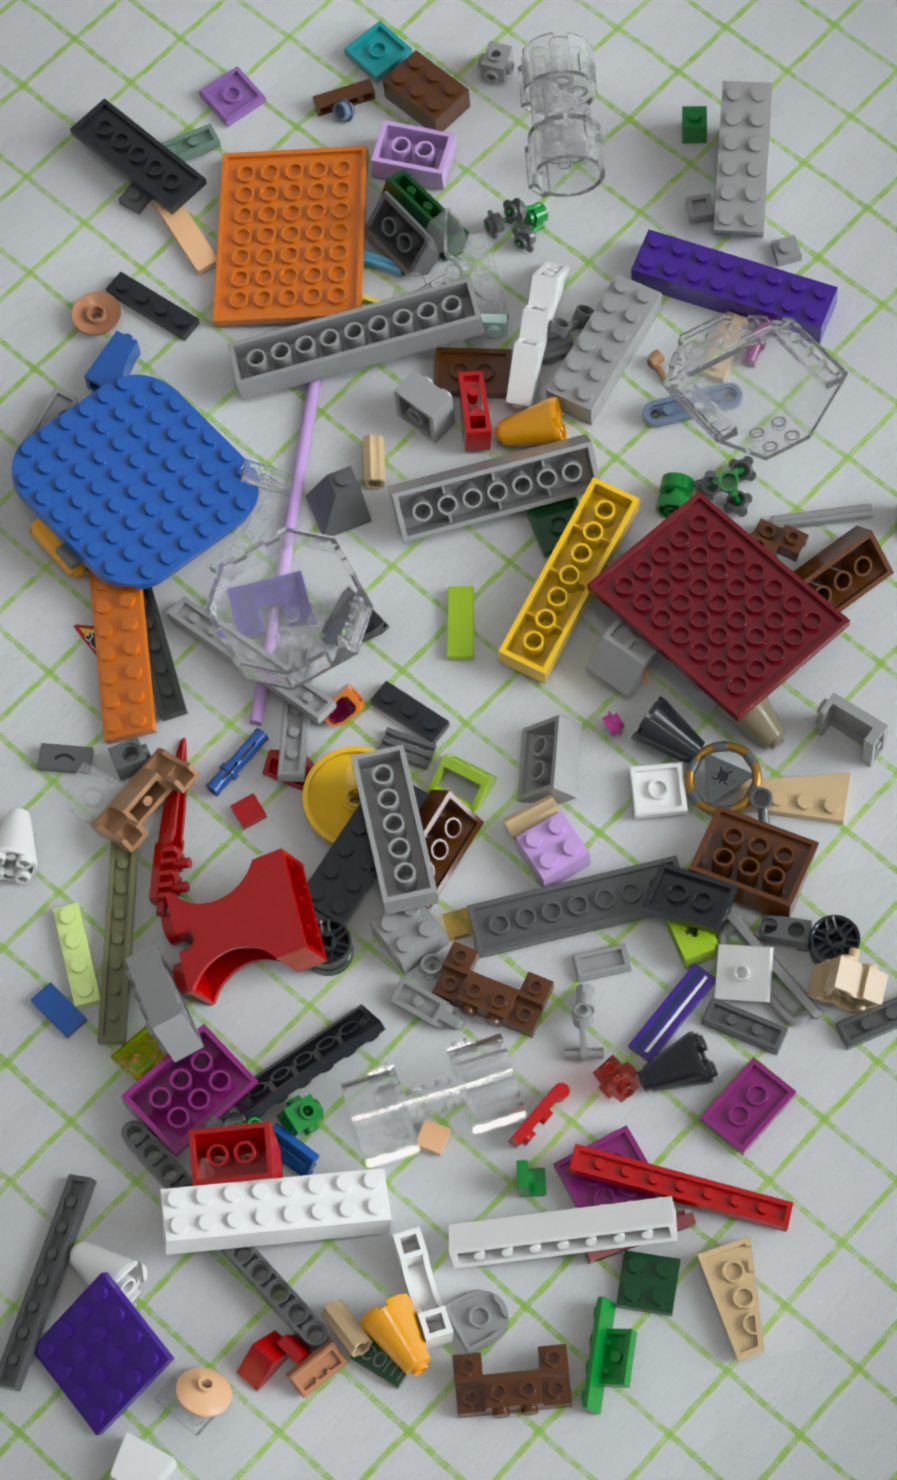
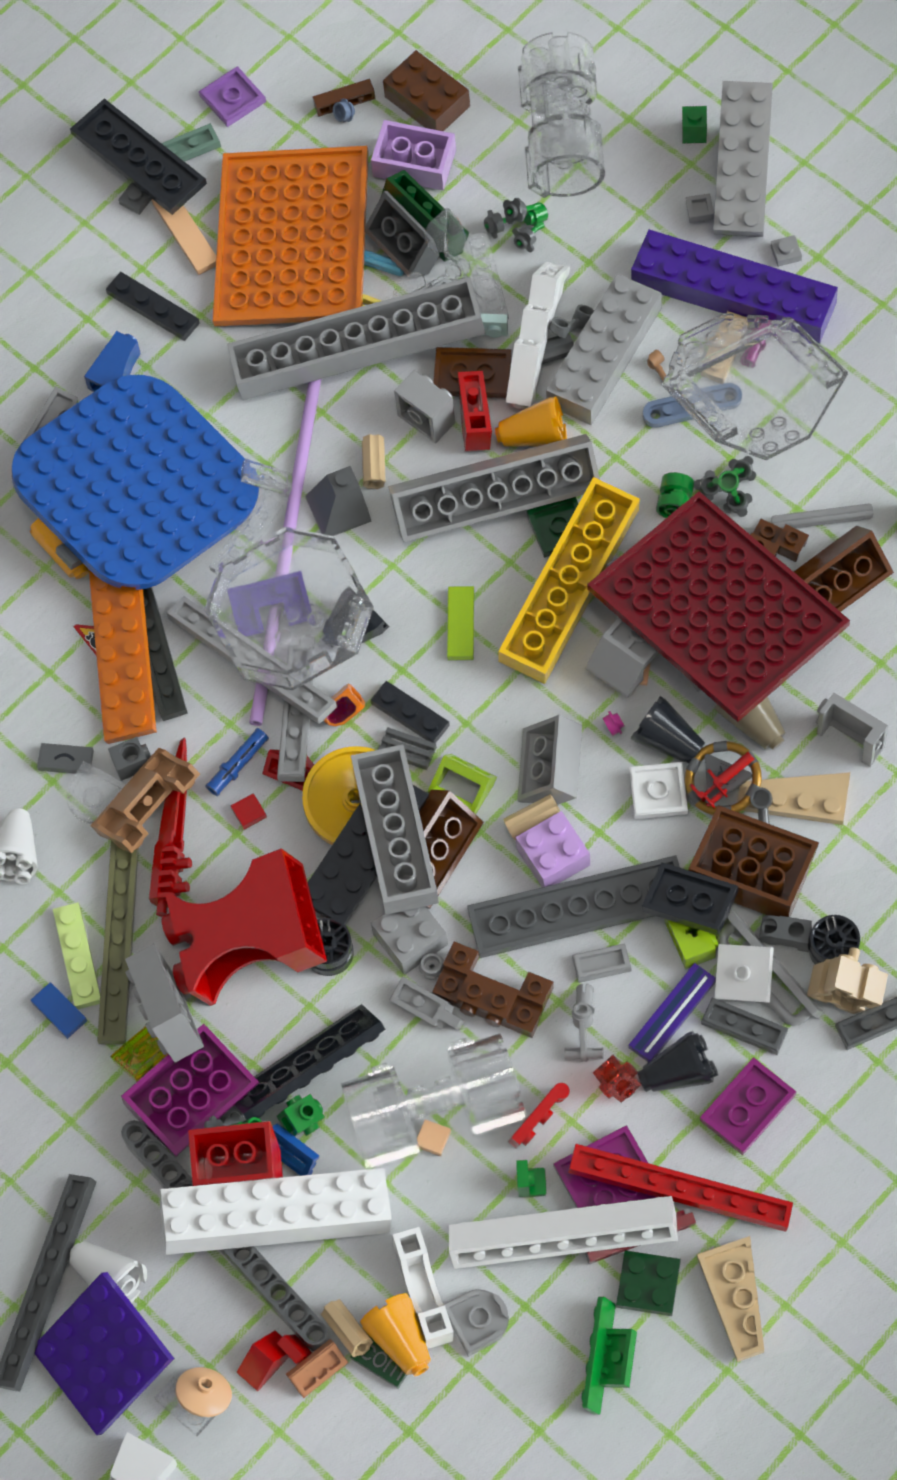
nougat dish [72,291,121,336] -> none
teal plate [344,21,412,82] -> none
clear yellow tile [442,908,474,942] -> none
reddish brown bracket [452,1344,573,1419] -> none
light grey brick [478,41,515,84] -> none
none -> red piece [689,752,755,809]

